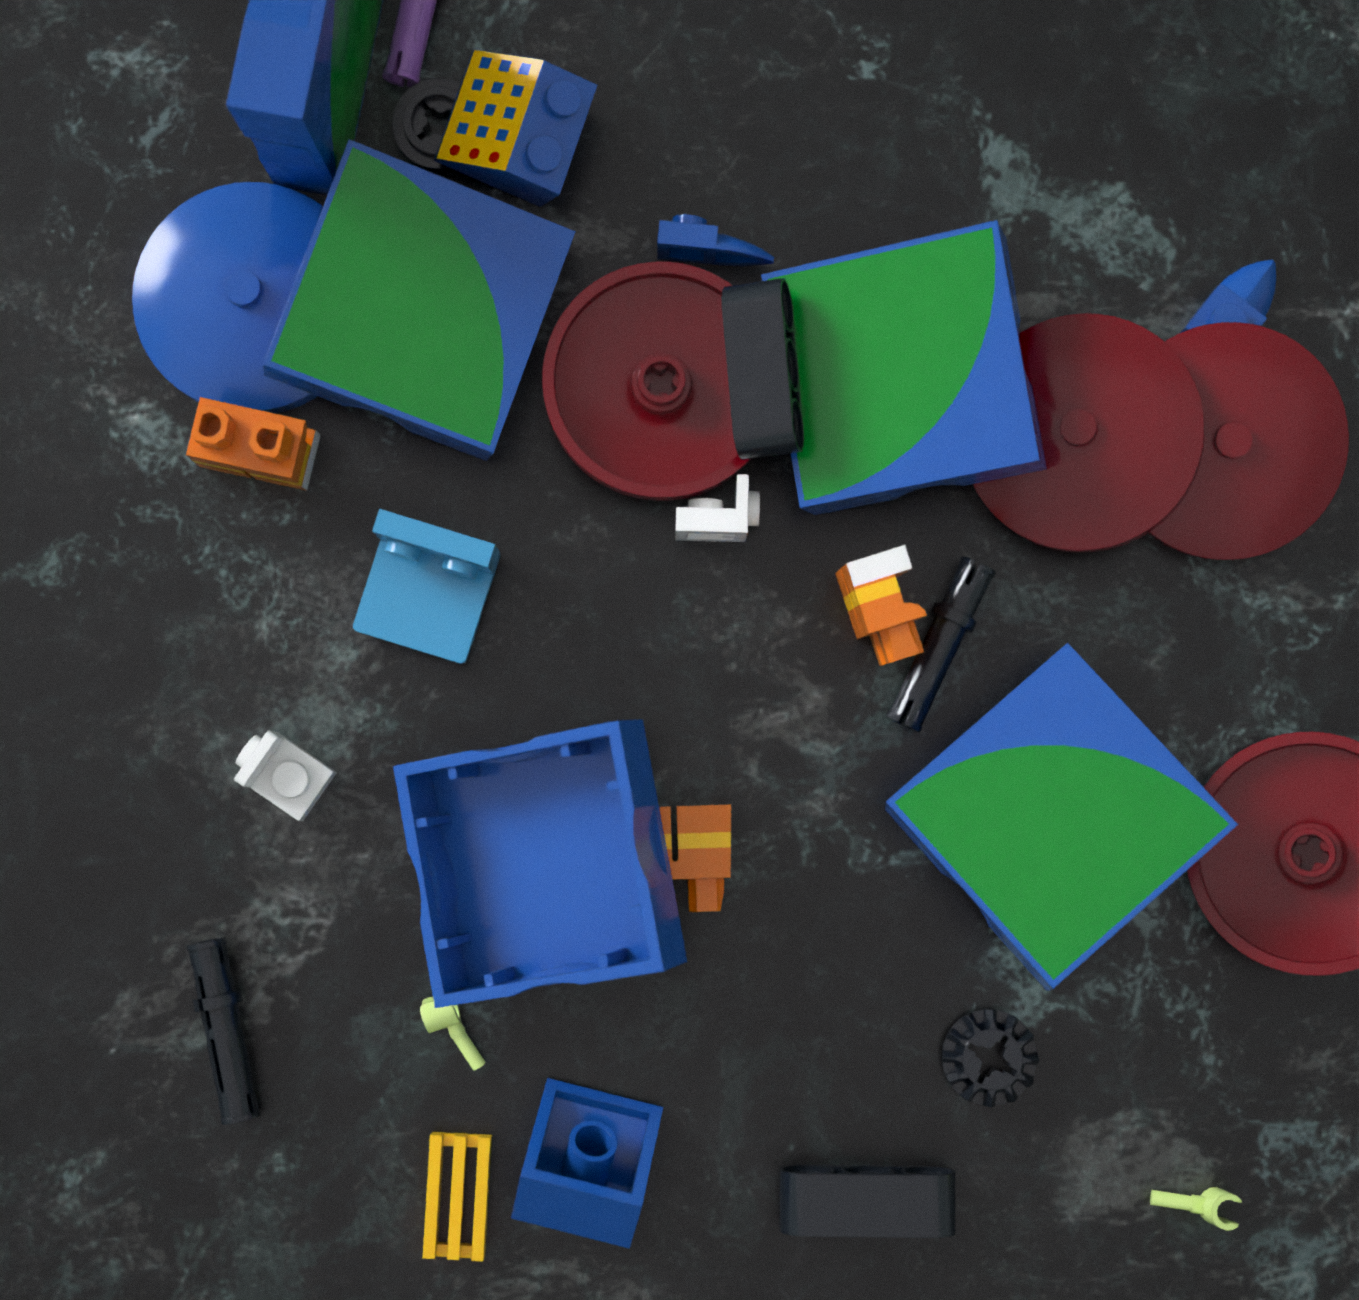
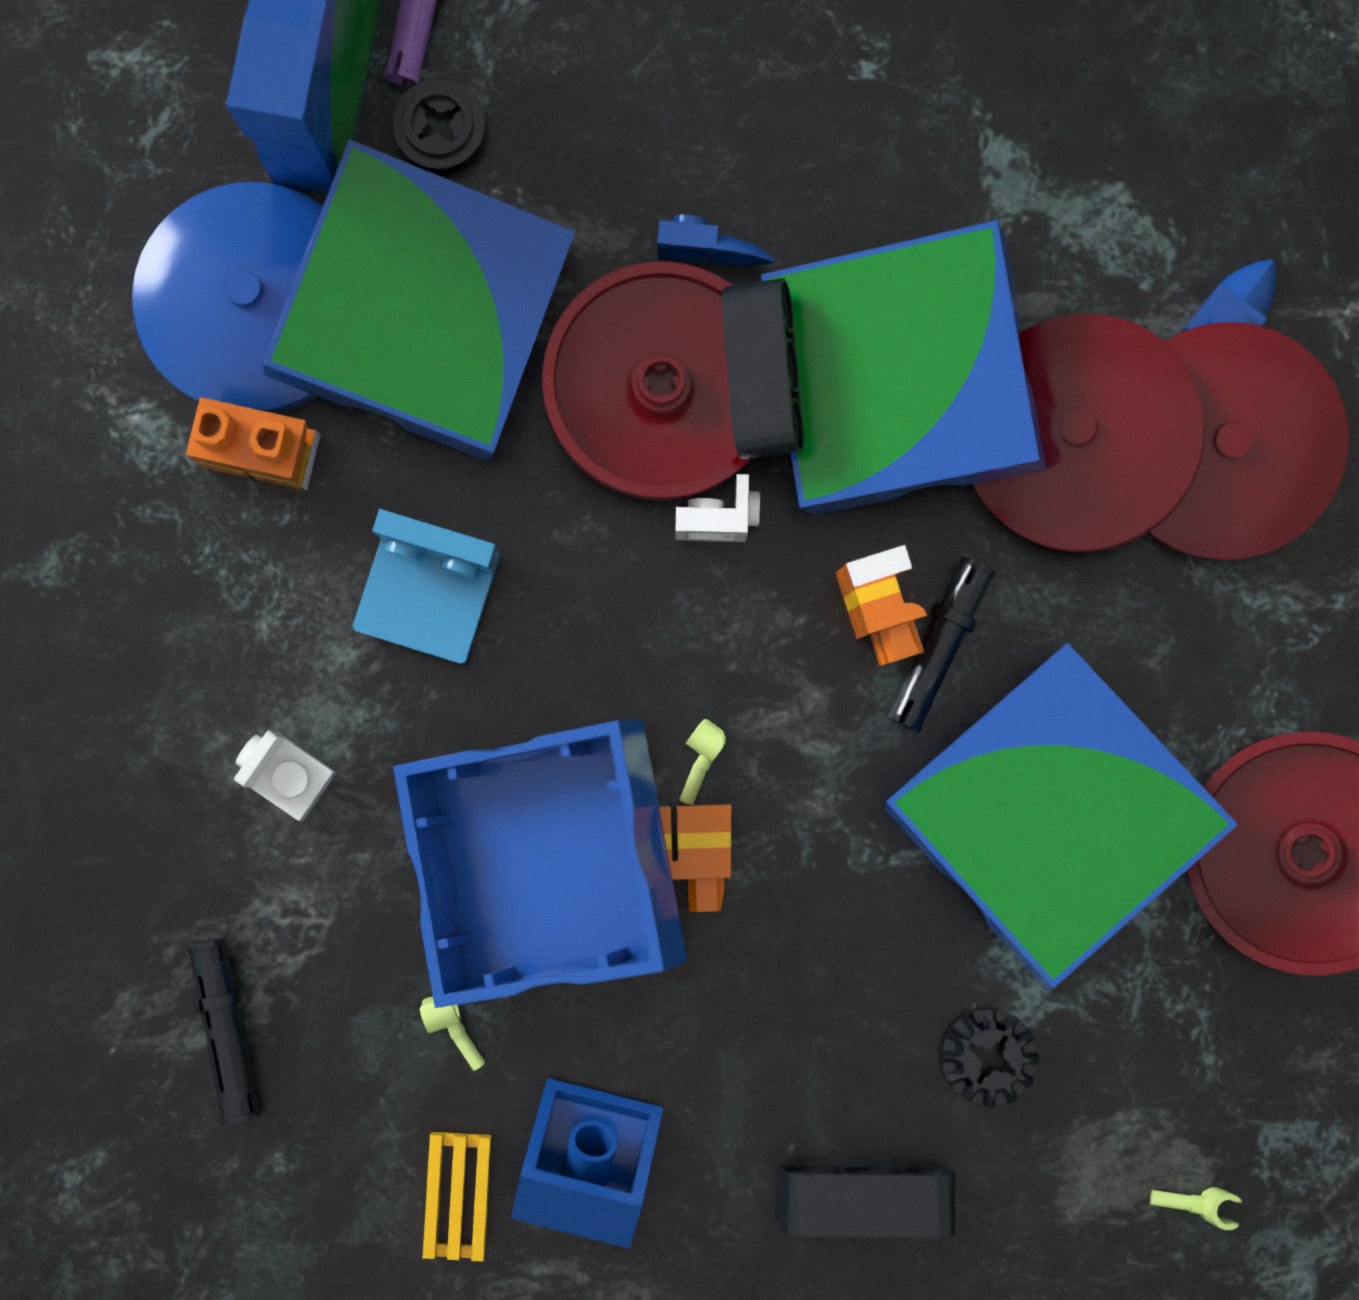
blue slope [434,50,597,207] -> none
none -> yellowish green hand [679,719,726,805]

